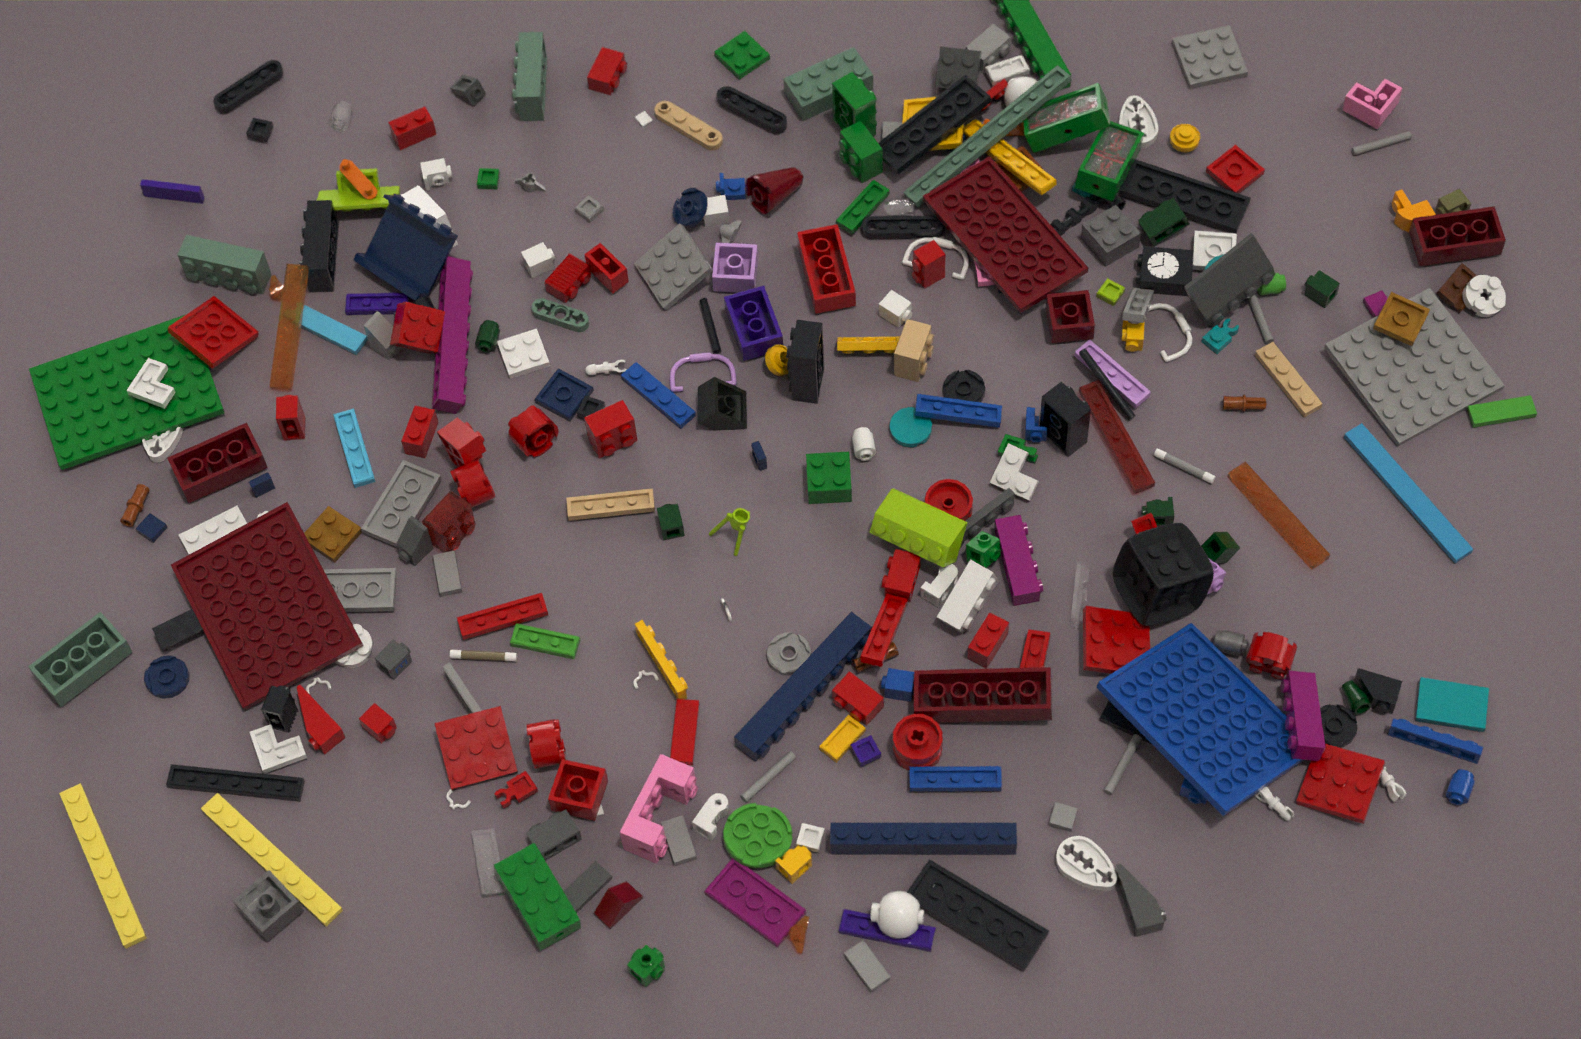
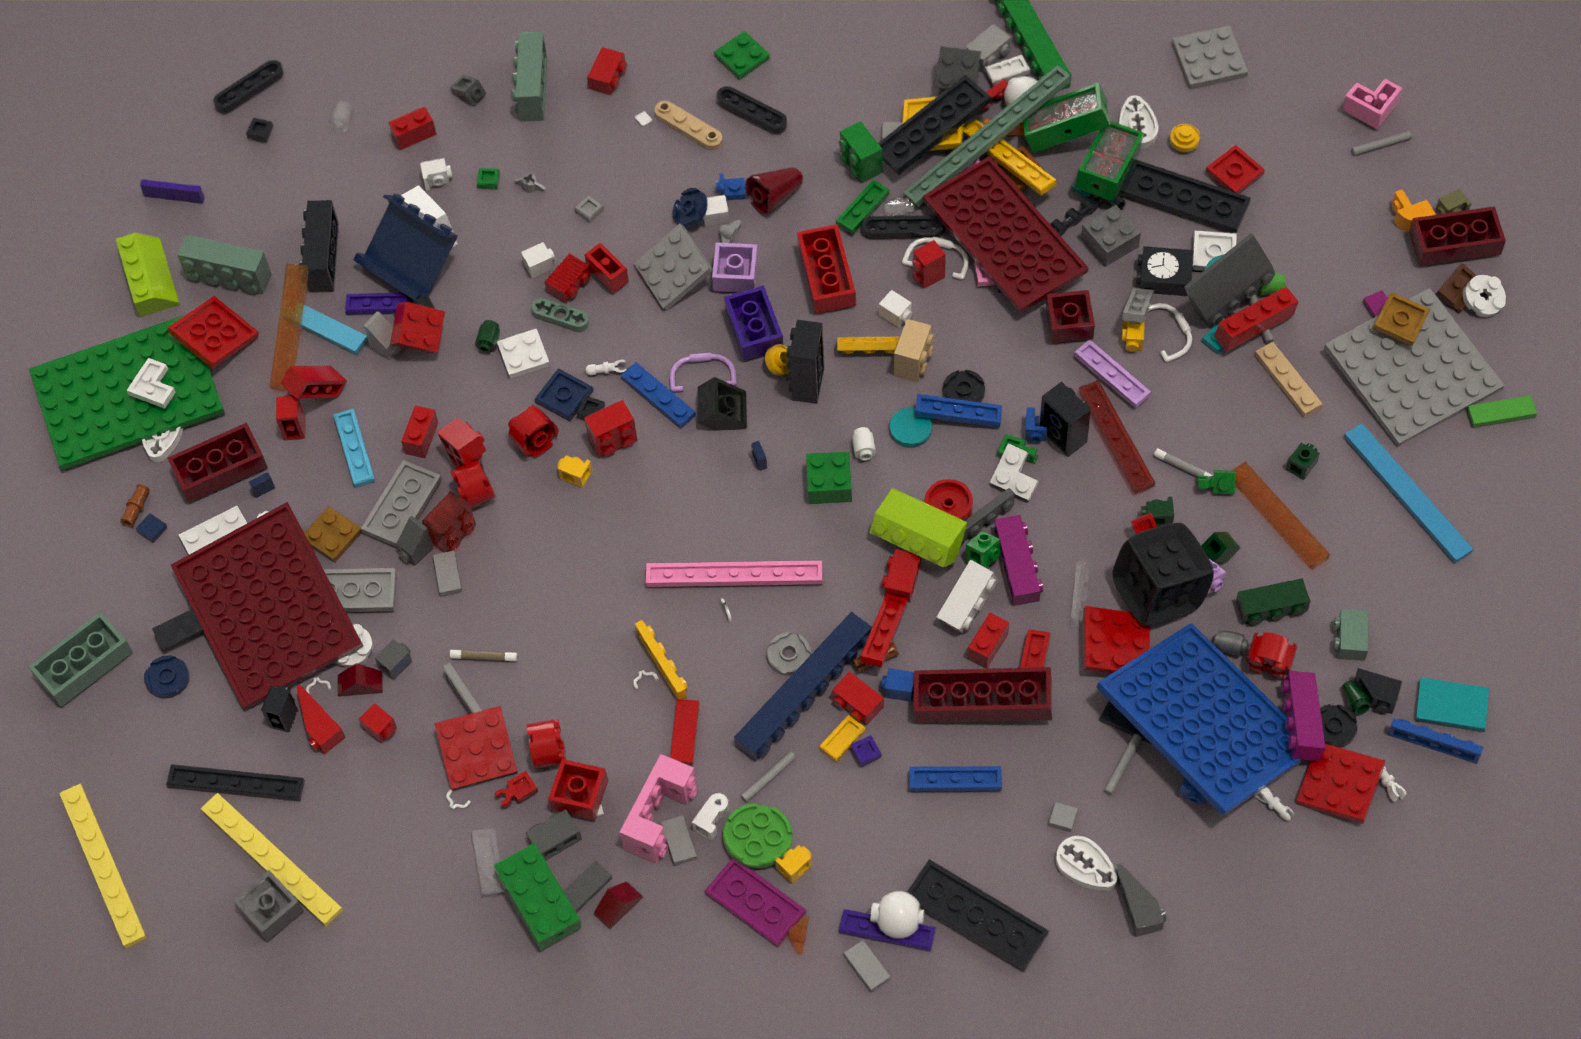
white plate [250,724,307,774] -> none
clear orange piece [269,274,291,304] -> none
lime bracket [317,168,400,212] -> none
orange piece [339,159,377,200] -> none
magenta brick [432,256,473,414] -> none
red plate [457,593,548,640] -> none
bright green tile [510,623,580,659] -> none
tan plate [566,488,655,521] -> none
green brick [627,945,665,987] -> none
dark green brick [657,503,685,541] -> none
black bar [699,298,721,354] -> none
lime plant [709,508,750,556] -> none
sand green brick [783,47,873,121] -> none
white plate [796,823,825,853] -> none
dark blue brick [830,823,1017,855] -> none
green brick [832,72,877,136] -> none
red wheel [893,714,943,771] -> none
white leg [920,564,958,608] -> none
black bar [1079,348,1136,421] -> none
lime tile [1096,278,1125,306] -> none
dark green brick [1138,198,1190,247] -> none
dark orange axle [1223,395,1266,412] -> none
dark green brick [1304,270,1340,308] -> none
blue brick [1446,769,1475,805] -> none
none -> lime slope [116,233,180,317]
none -> red brick [280,366,347,399]
none -> dark red slope [338,663,383,697]
none -> yellow brick [557,455,593,488]
none -> bright pink plate [646,561,822,587]
none -> green plate [1197,470,1236,494]
none -> red brick [1214,287,1299,351]
none -> dark green brick [1236,578,1311,625]
none -> dark green brick [1286,443,1320,480]
none -> sand green brick [1334,609,1368,661]

